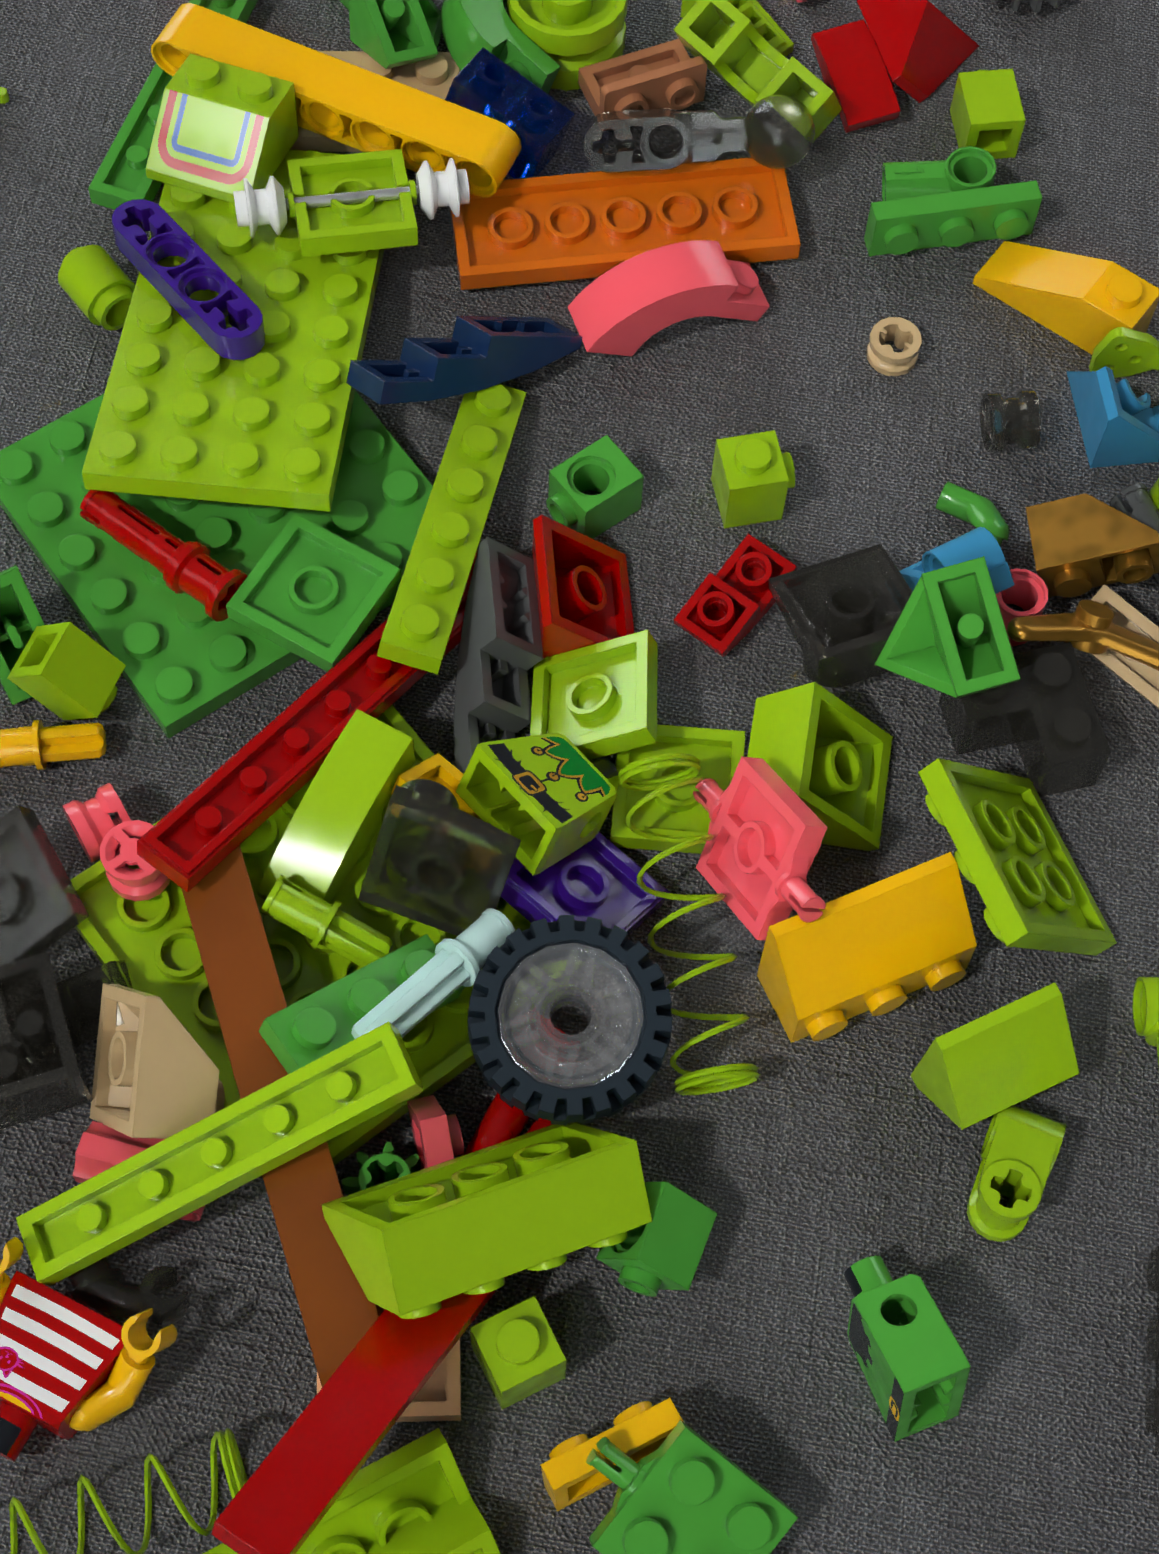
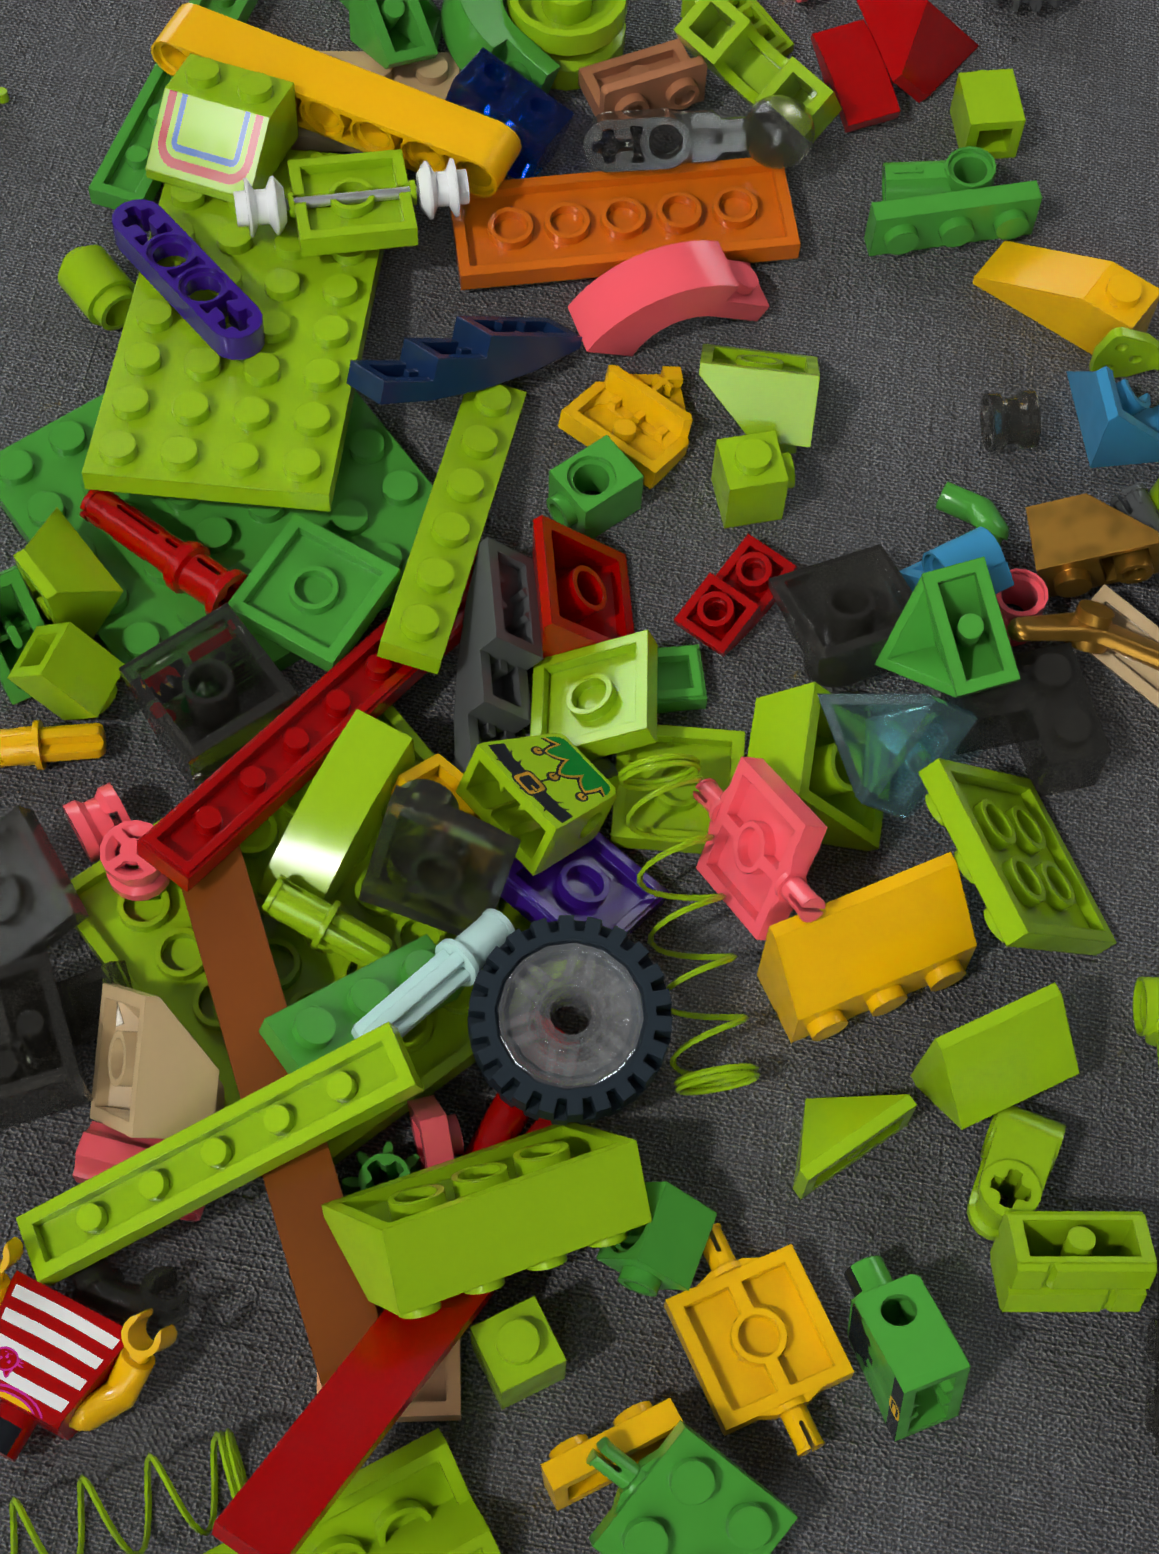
tan bush [867,317,922,376] -> none
none -> lime slope [13,507,123,639]
none -> clear smoke slope [119,603,298,790]
none -> yellow slope [558,365,693,489]
none -> bright green tile [657,644,707,713]
none -> yellow plate [664,1223,854,1457]
none -> lime slope [699,344,820,454]
none -> lime slope [793,1094,917,1200]
none -> clear light blue slope [817,694,978,819]
none -> lime brick [990,1211,1158,1312]

